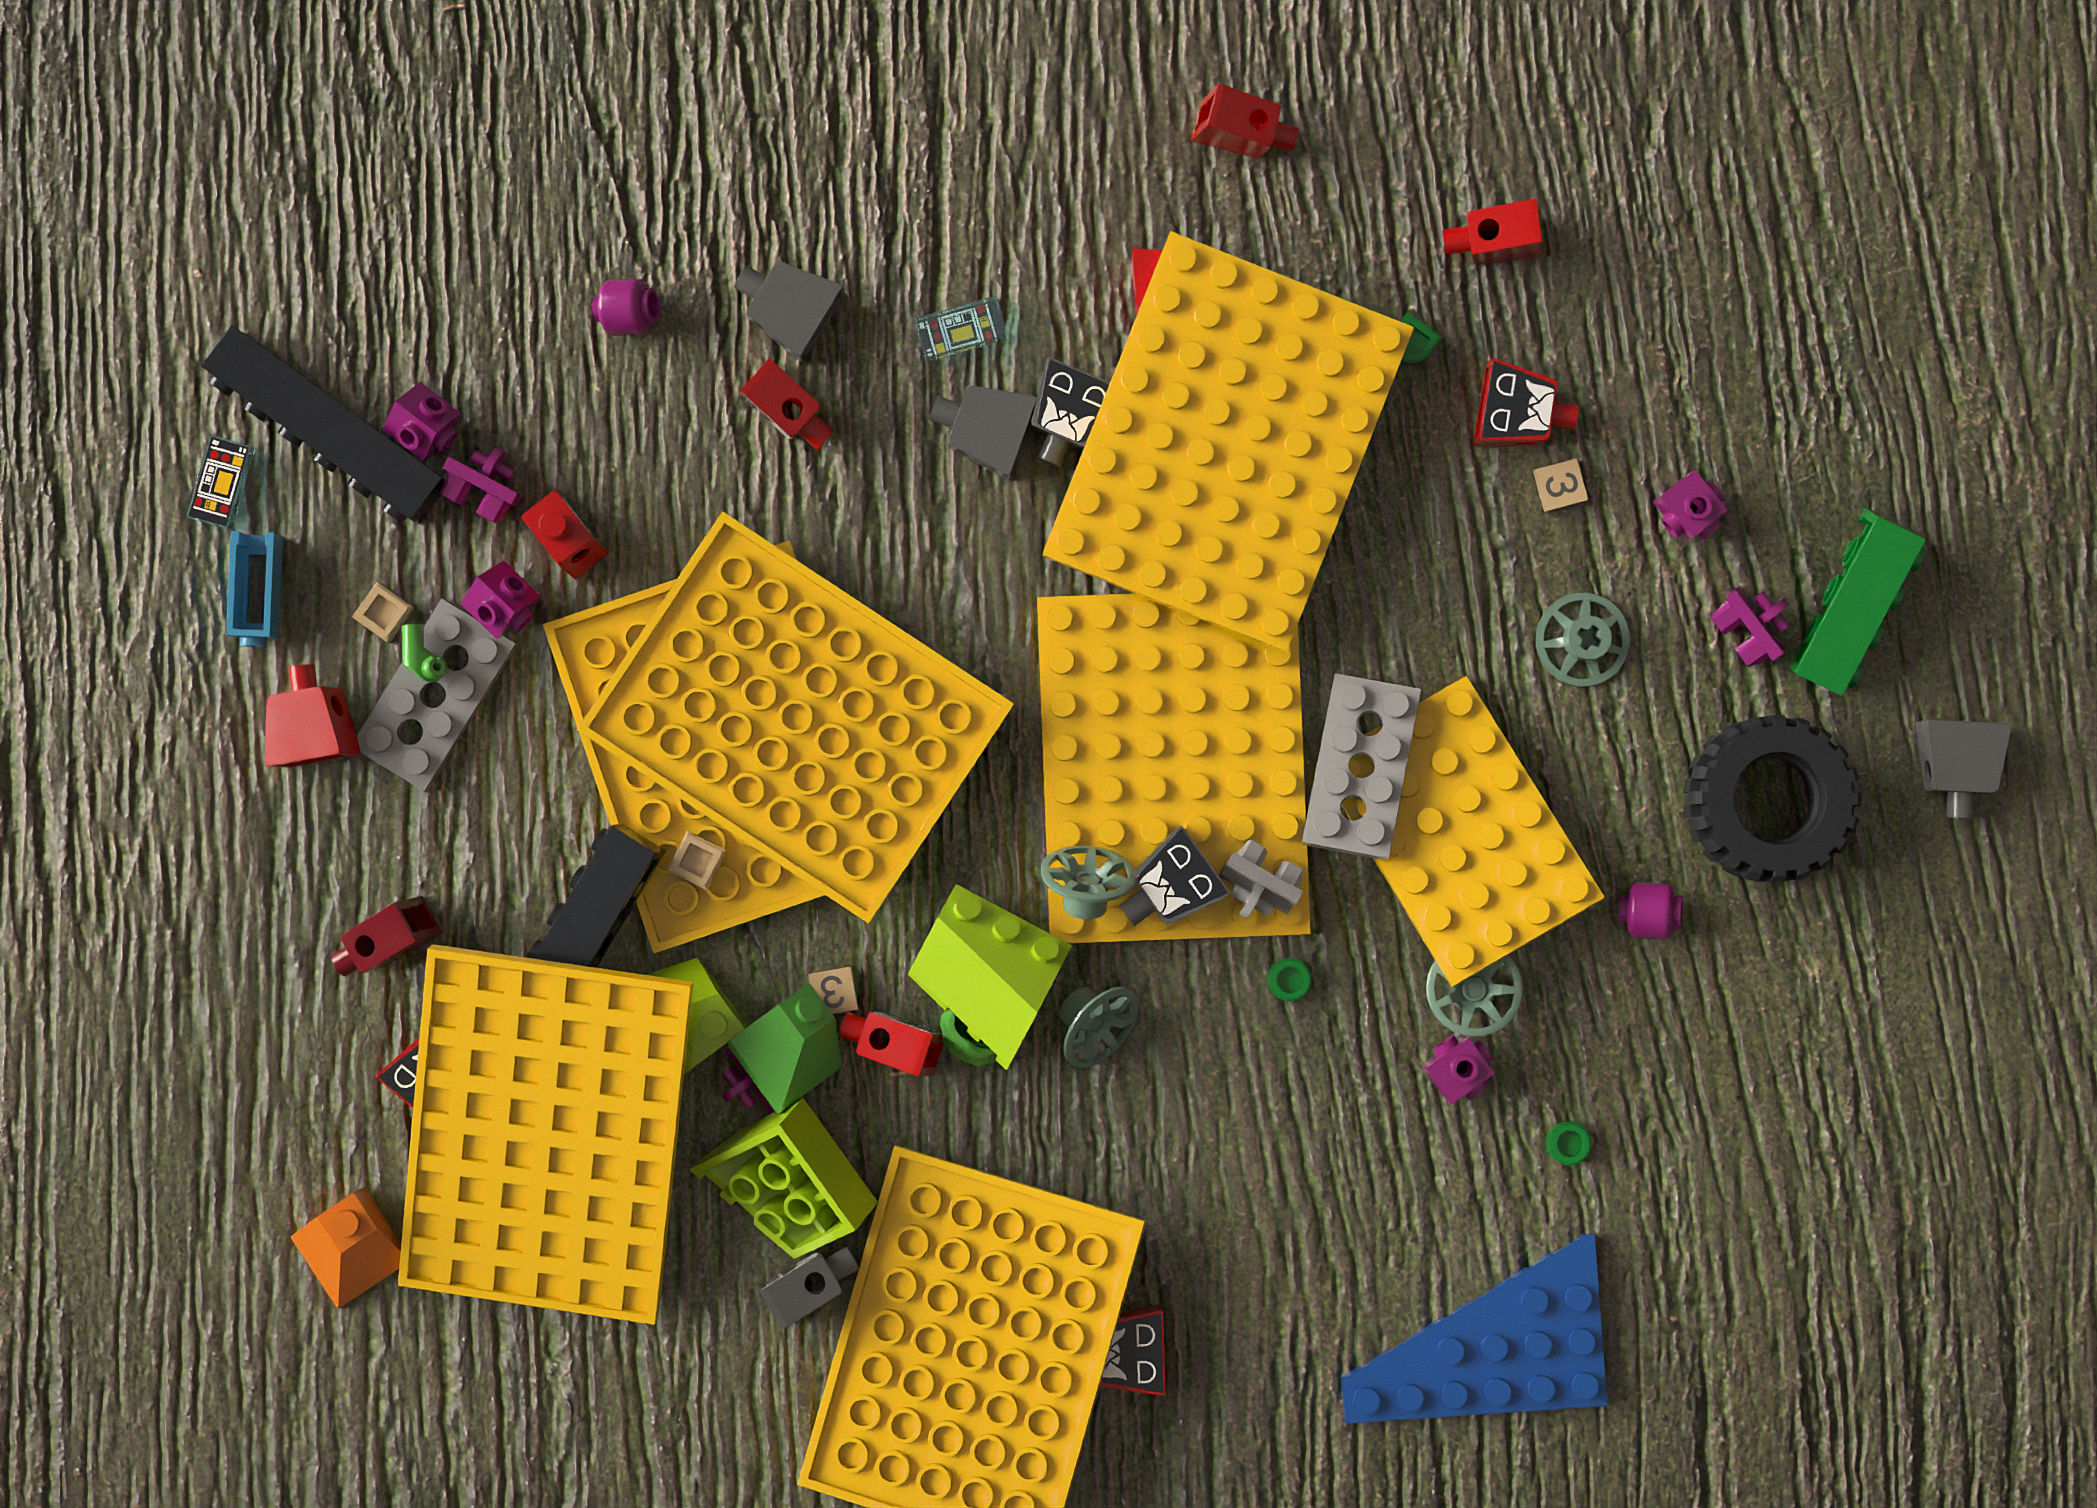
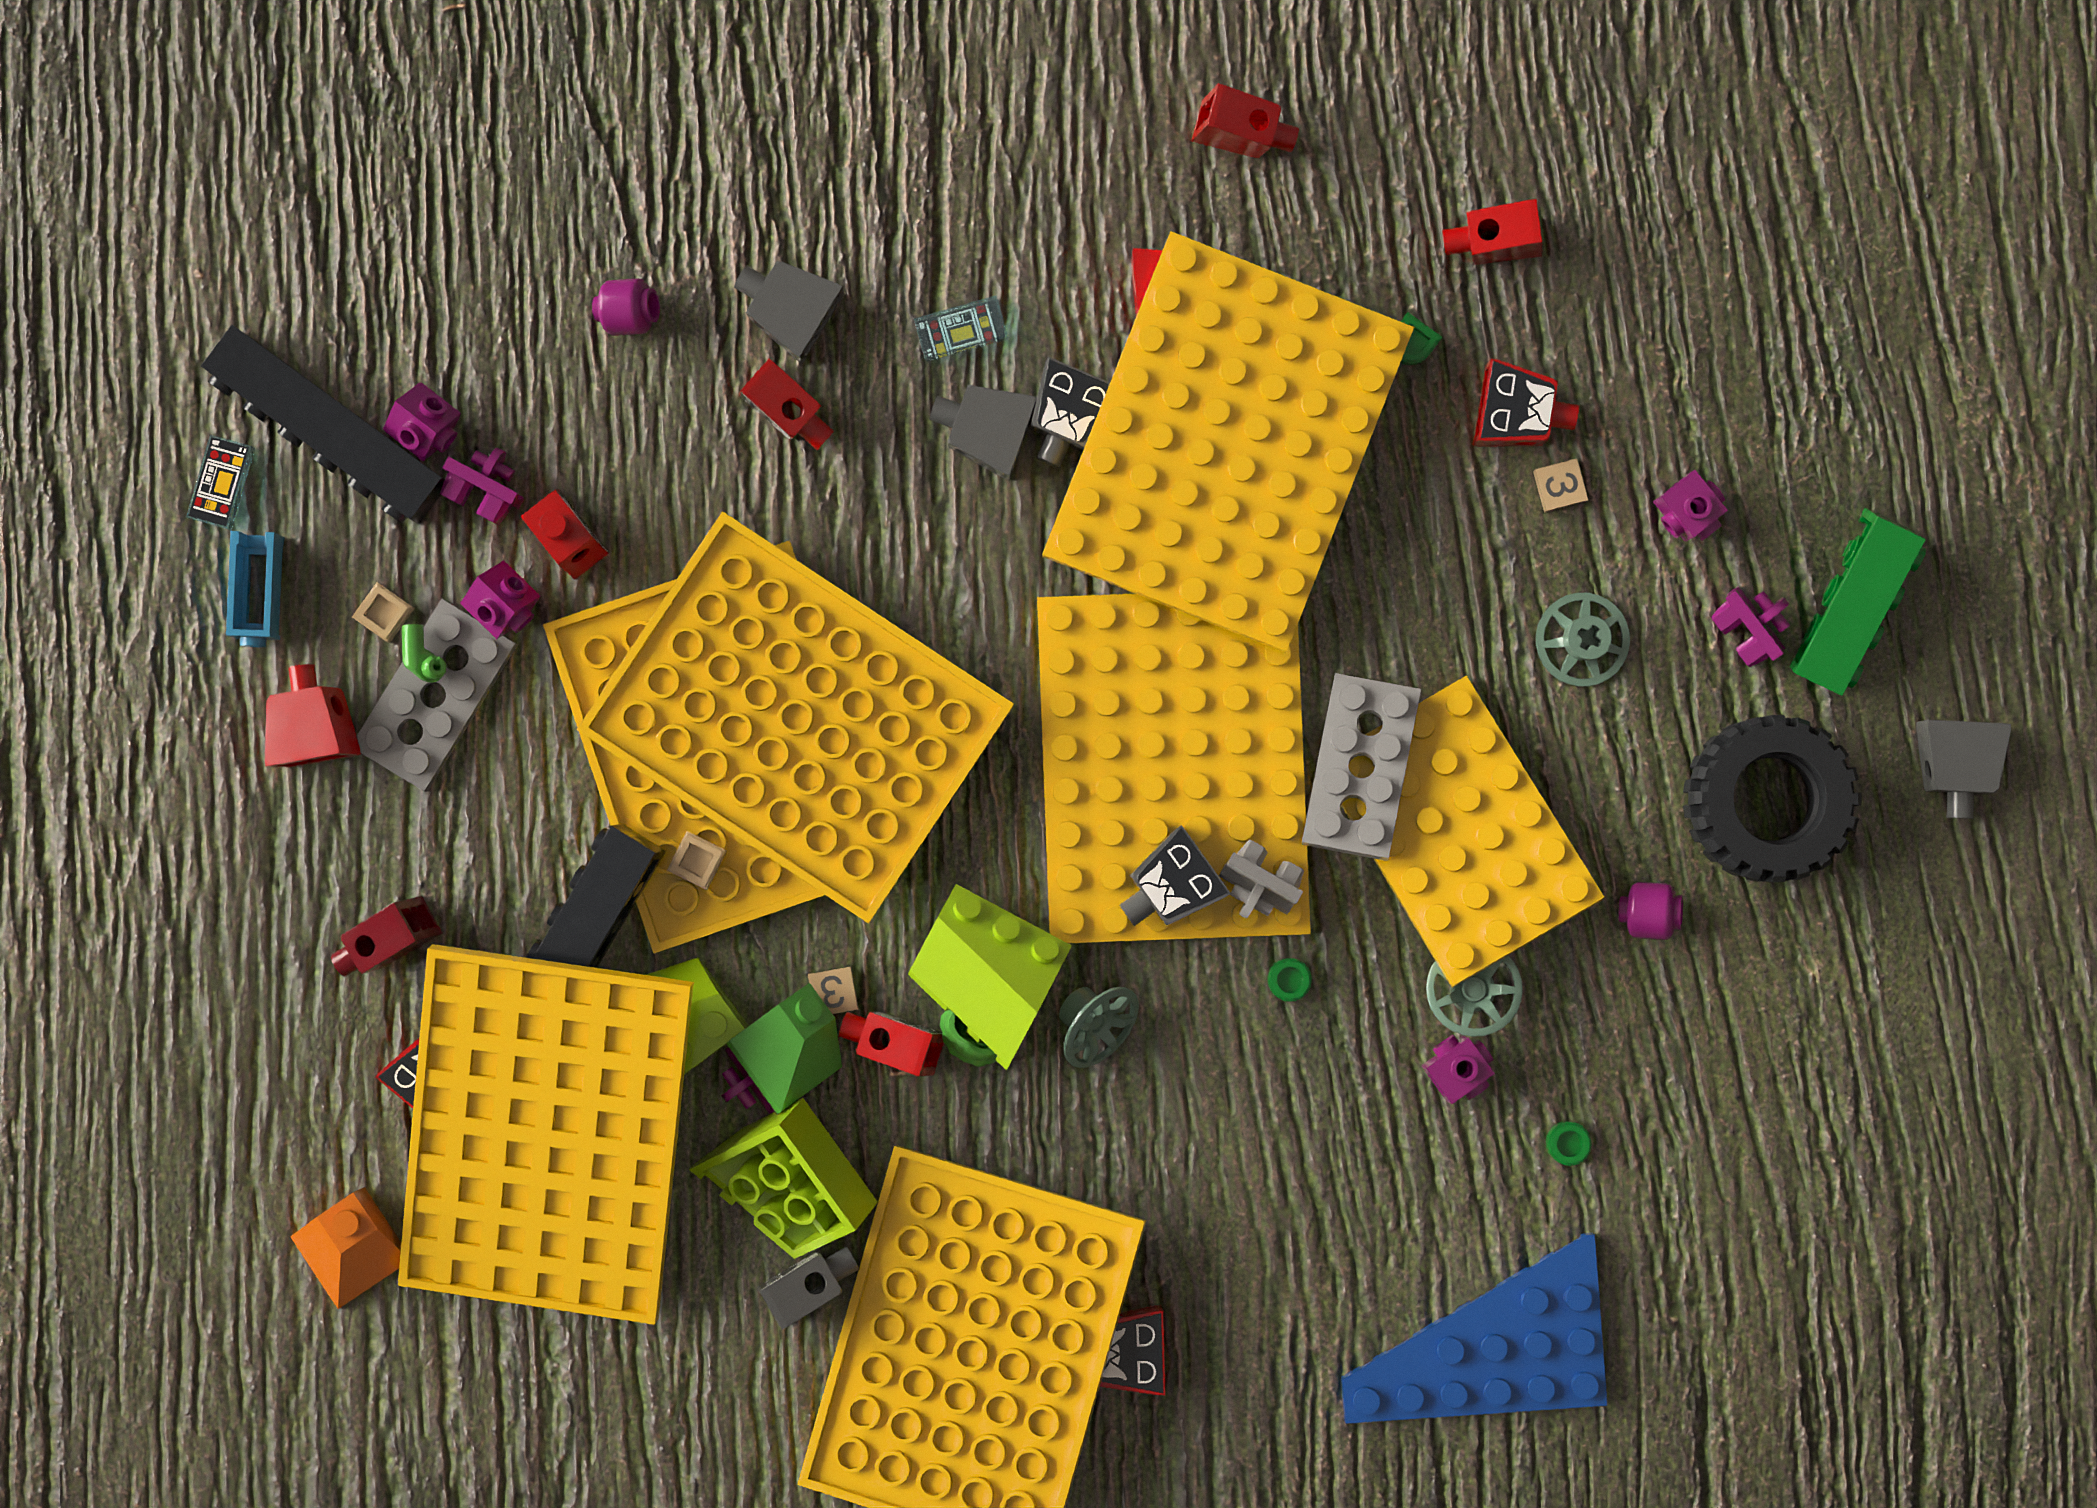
sand green wheel [1040,845,1136,919] -> none

